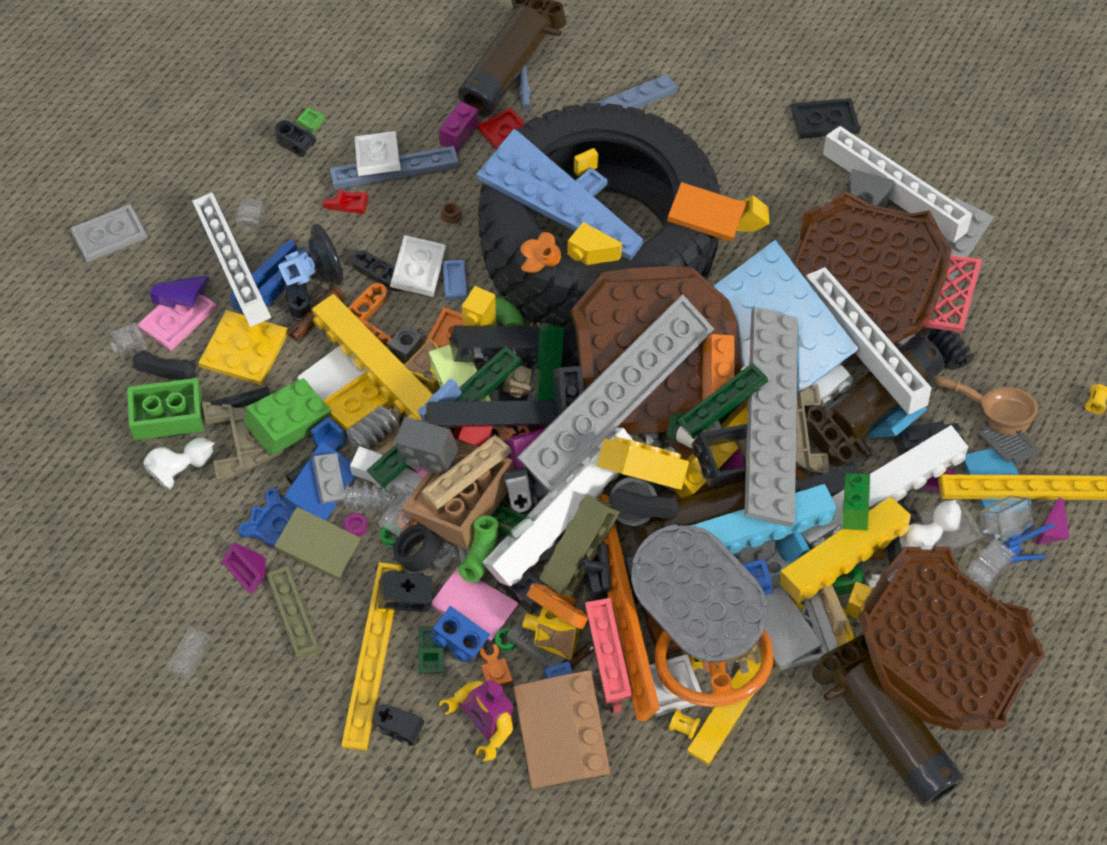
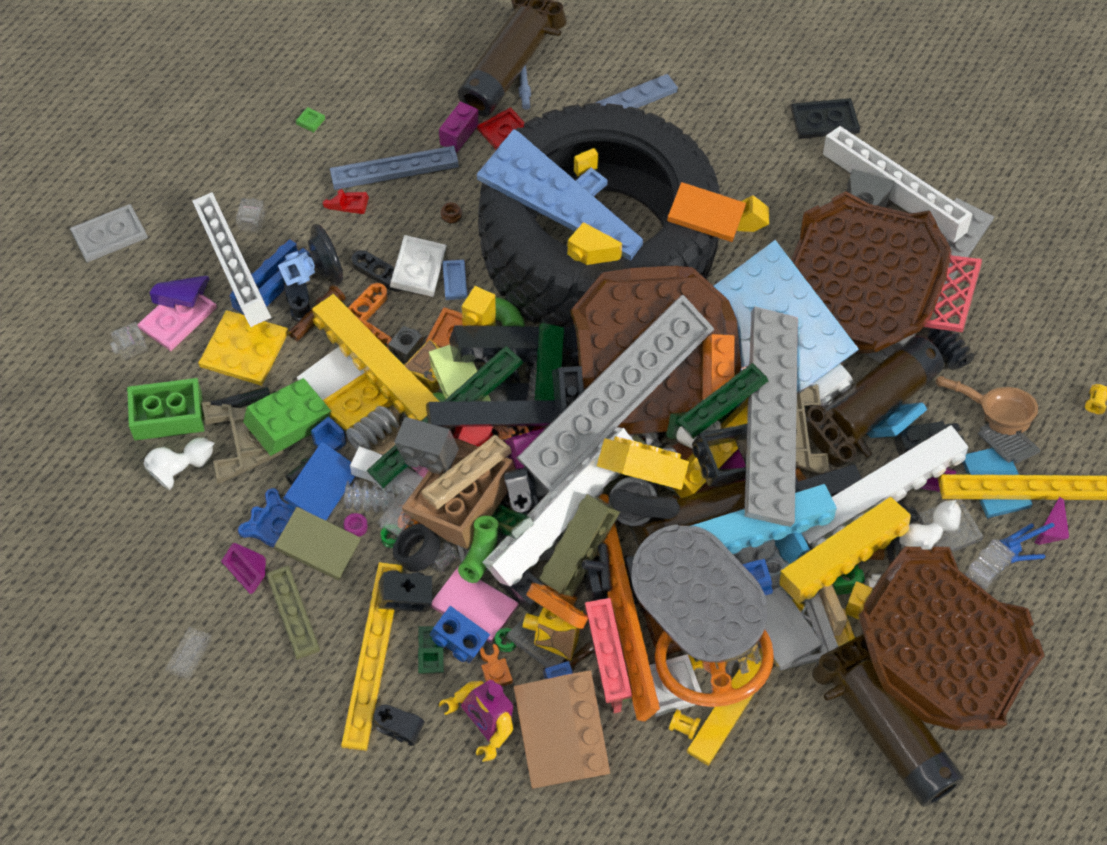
black piece [133,351,196,380] -> none
black piece [275,120,316,157] -> none
light grey plate [312,453,346,504] -> none
white tile [354,131,401,176] -> none
medium blue tile [418,379,462,423] -> none
tan bracket [503,366,532,398] -> none
orange plate [520,232,561,273] -> none
white brick [806,267,931,415] -> none
green brick [843,473,870,530] -> none
clear brick [979,495,1033,543] -> none

